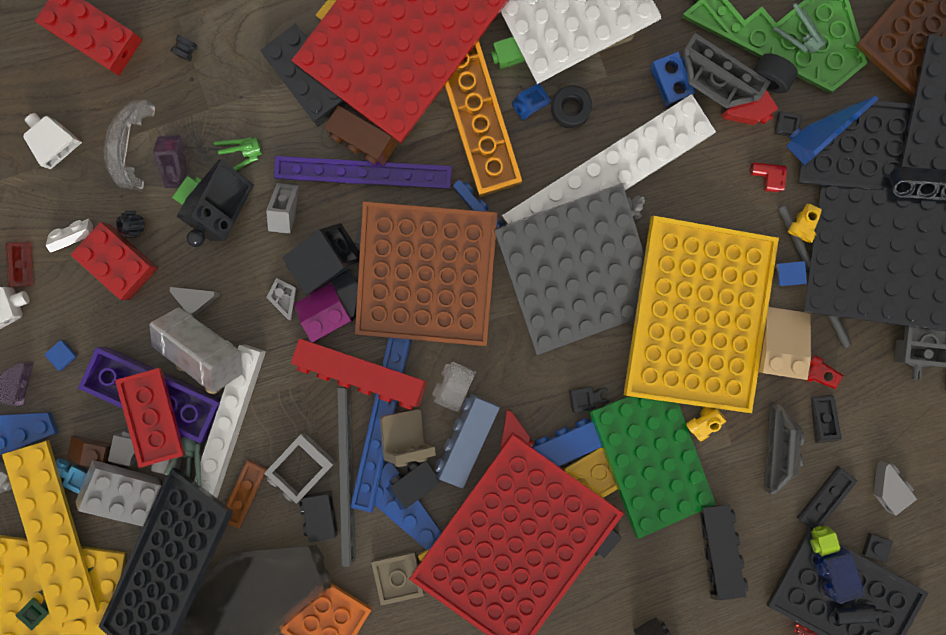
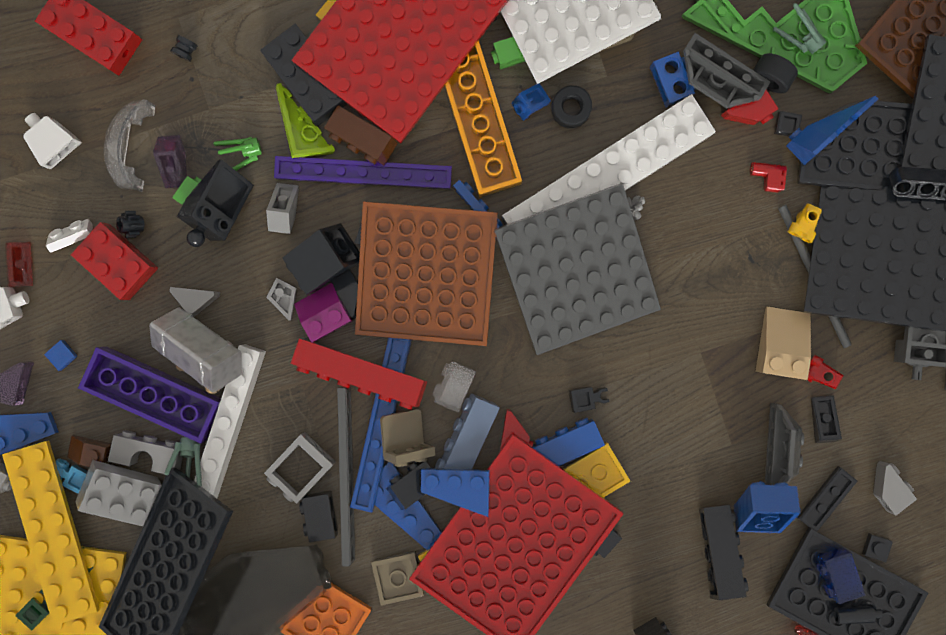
red plate [115,368,185,468] -> none
dark orange tile [226,459,268,529] -> none
green plate [589,396,716,539] -> none
yellow plate [623,216,779,413] -> none
yellow plate [686,407,726,442] -> none
blue panel [774,261,807,286] -> none
lime plate [810,526,840,556] -> none
none -> lime wing [276,83,335,158]
none -> blue wing [421,468,490,517]
none -> blue brick [734,482,800,533]

